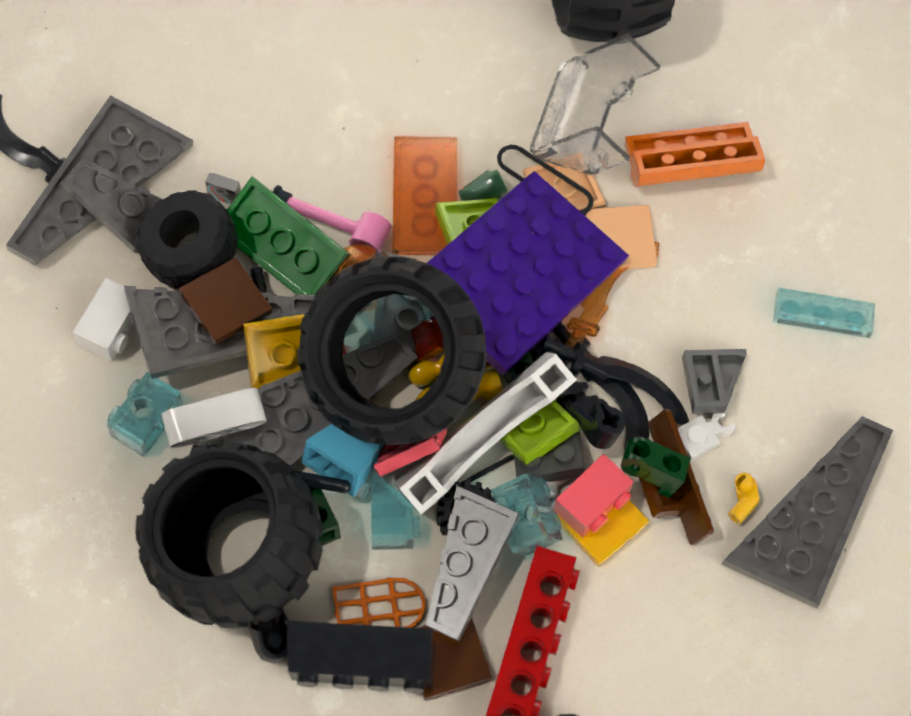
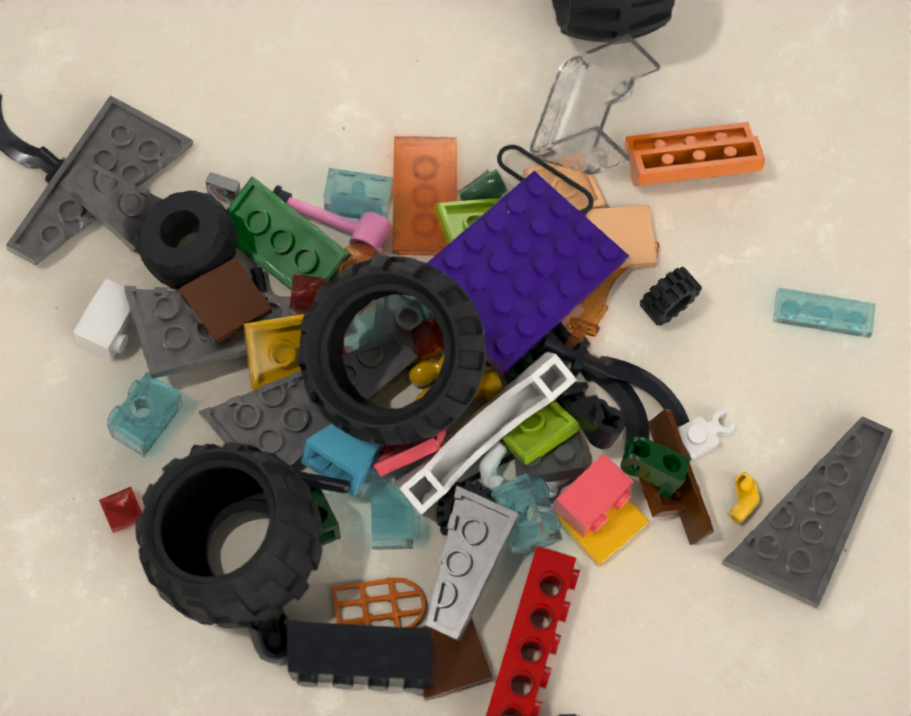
white beam [161,388,267,448] -> none
dark grey wing [682,349,747,414] -> none
none -> clear red tile [99,486,142,533]
none -> clear red tile [289,274,327,311]
none -> clear light blue brick [323,168,393,220]
none -> white arm [479,442,507,494]
none -> black tyre [639,267,702,326]

